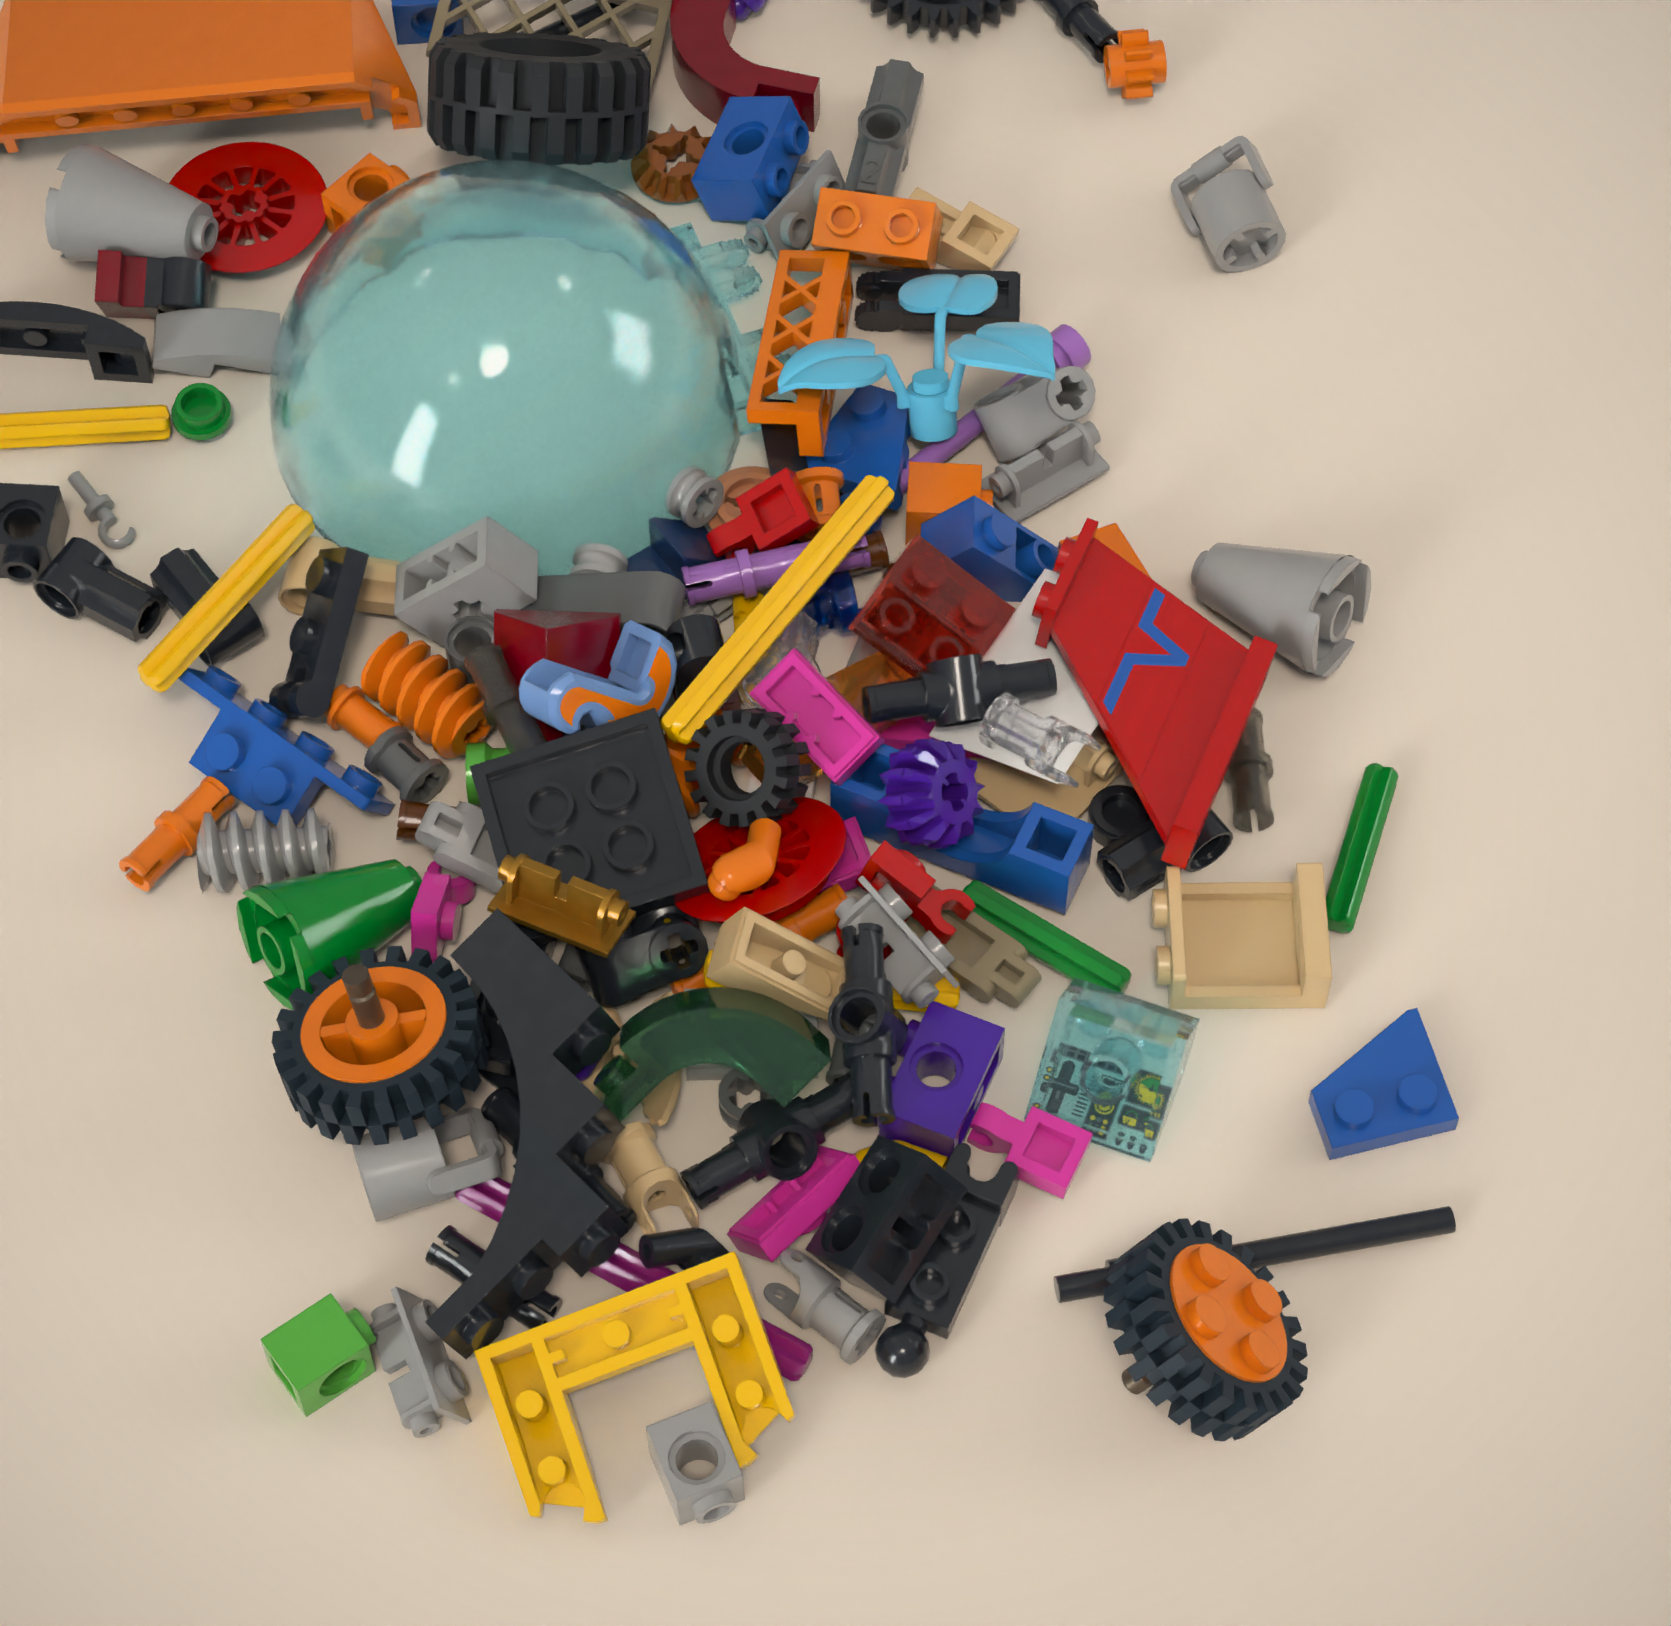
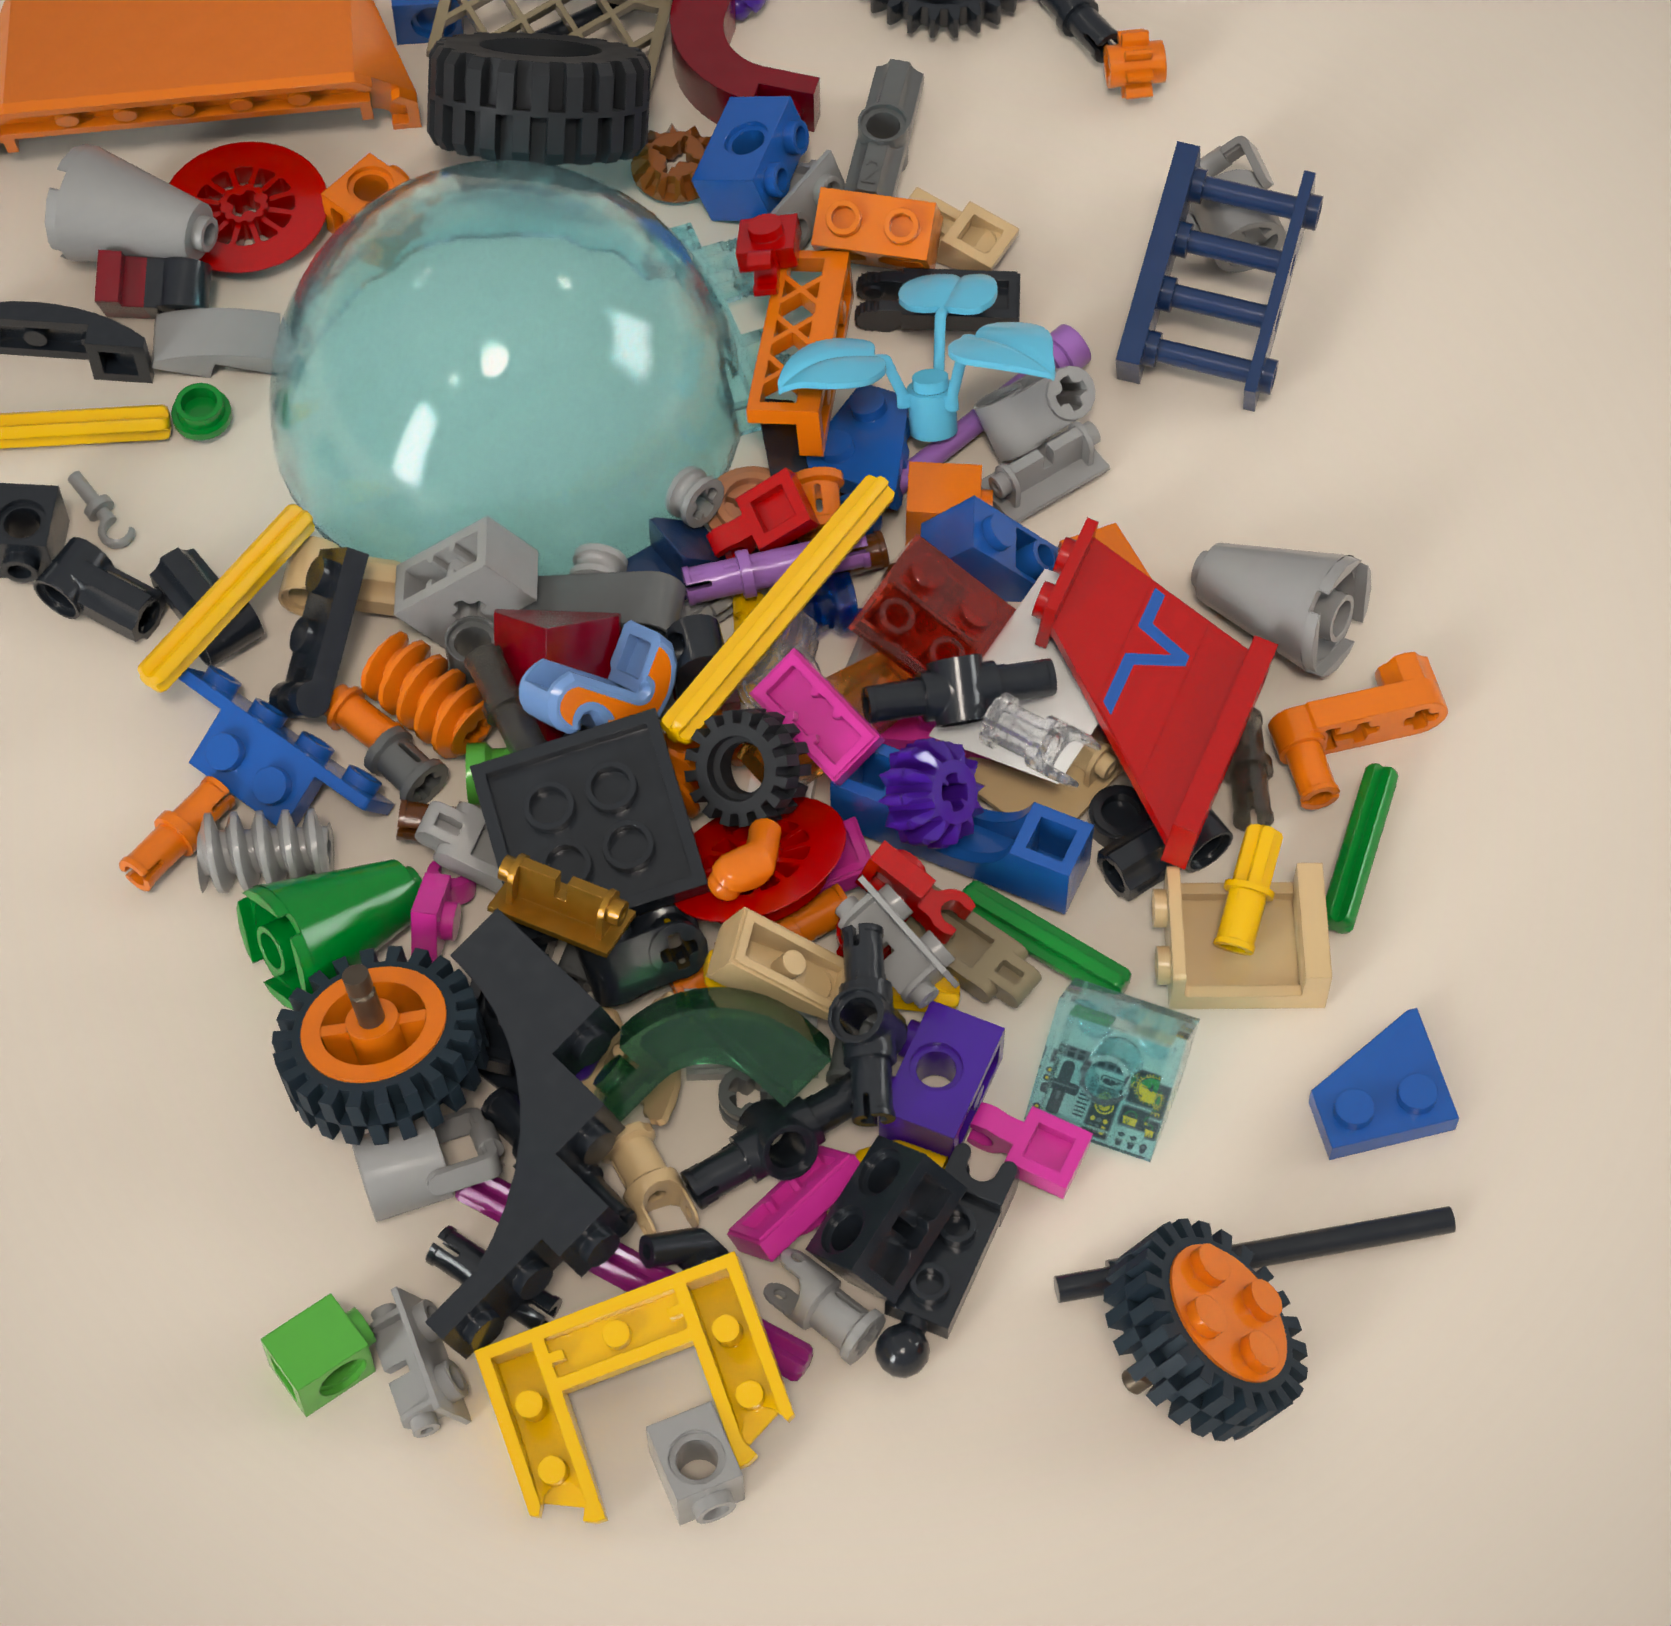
none -> red plate [735,213,802,297]
none -> dark blue fence [1116,141,1324,412]
none -> yellow axle [1213,824,1283,956]
none -> orange beam [1268,652,1448,810]

